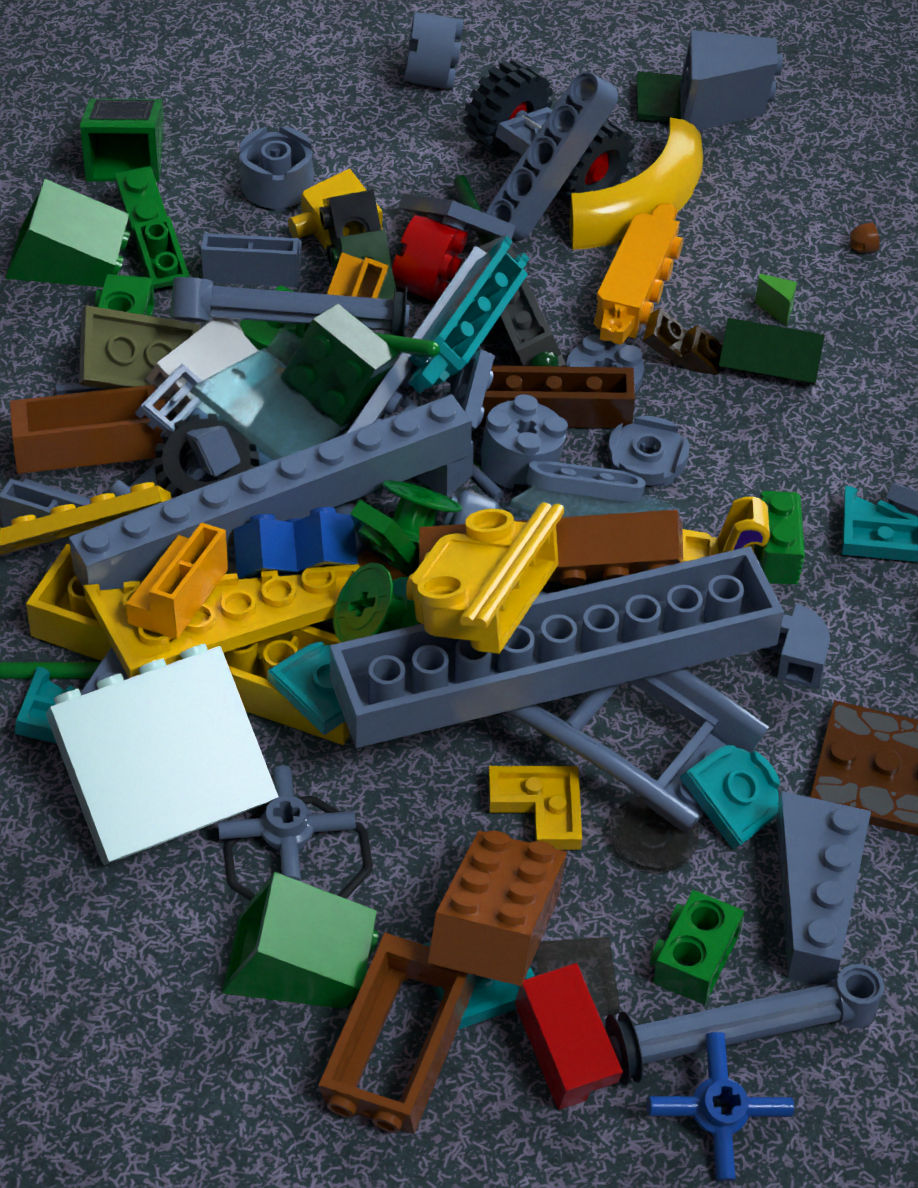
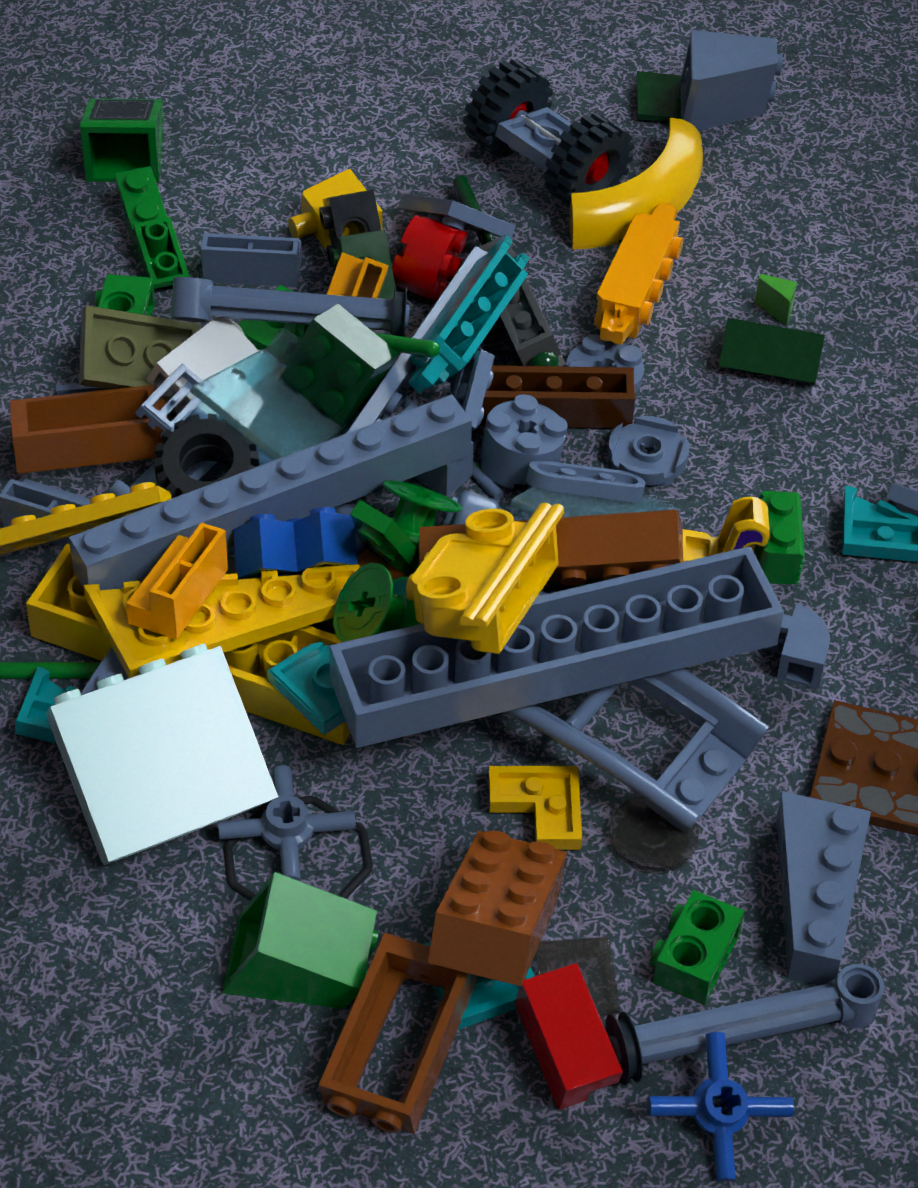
slope [5,179,131,288] -> none
sand blue slope [186,426,240,476] -> none
sand blue brick [239,126,314,212] -> none
sand blue brick [403,12,464,90] -> none
sand blue beam [486,72,618,240] -> none
dark brown slope [643,308,722,375] -> none
teal tile [679,745,780,850] -> none
dark orange hinge [850,222,880,254] -> none

